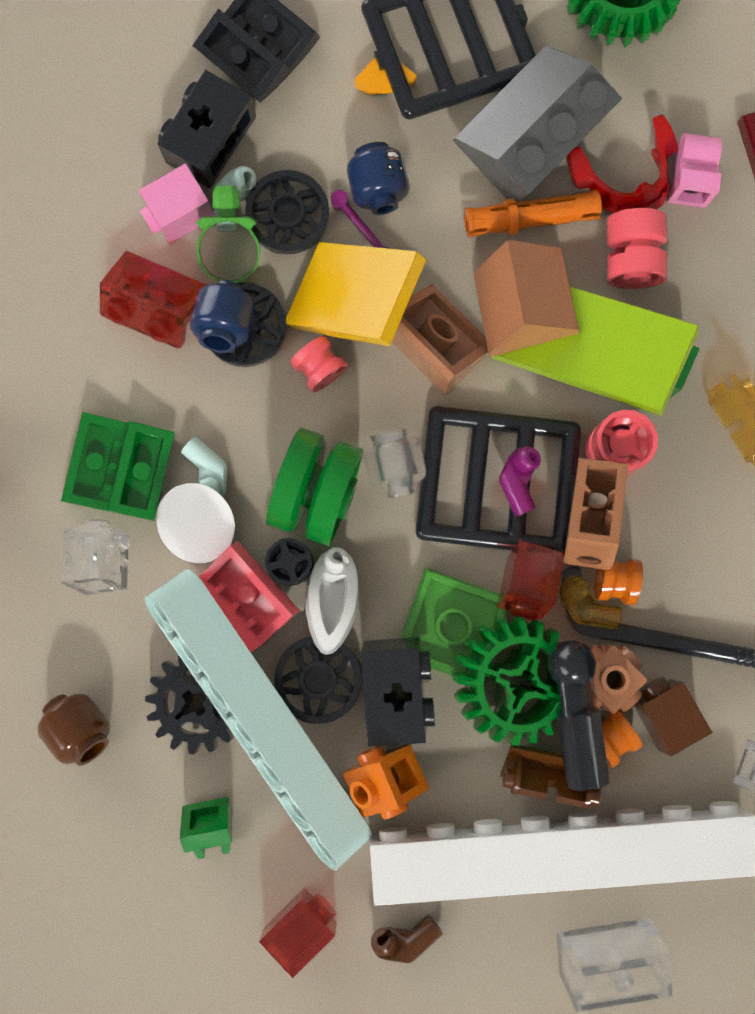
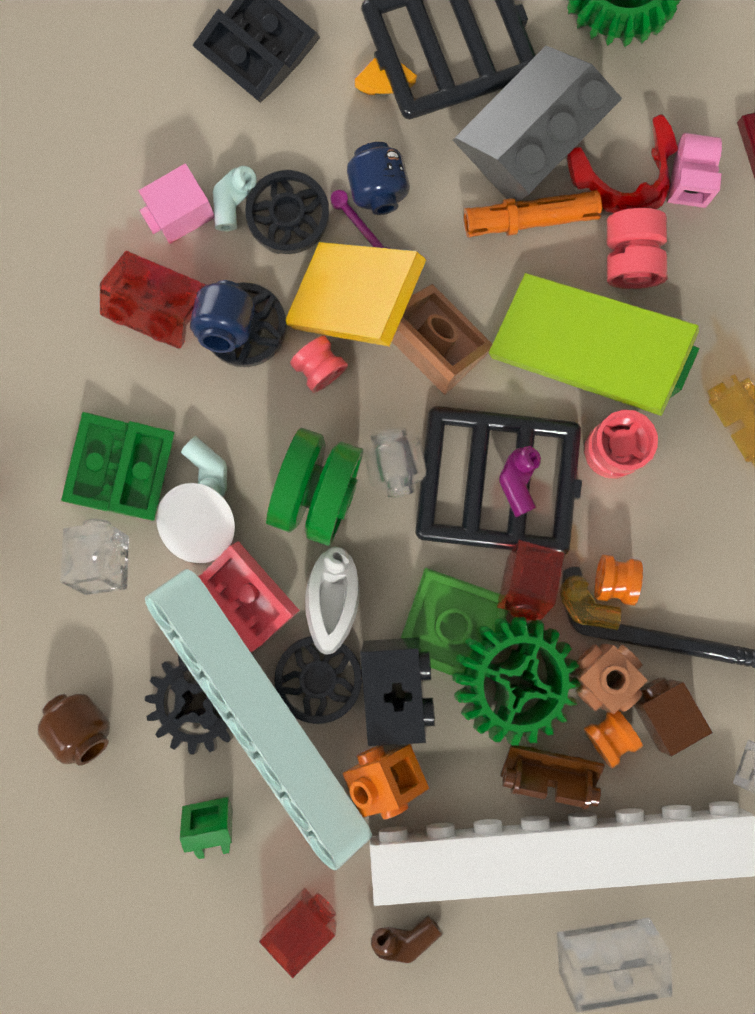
black brick [157,69,256,189] -> none
bright green piece [195,185,261,283] -> none
black wheel [265,538,314,586] -> none
nougat slope [473,240,580,357] -> none
black piece [548,640,610,791] -> none
nougat torso [564,458,628,570] -> none

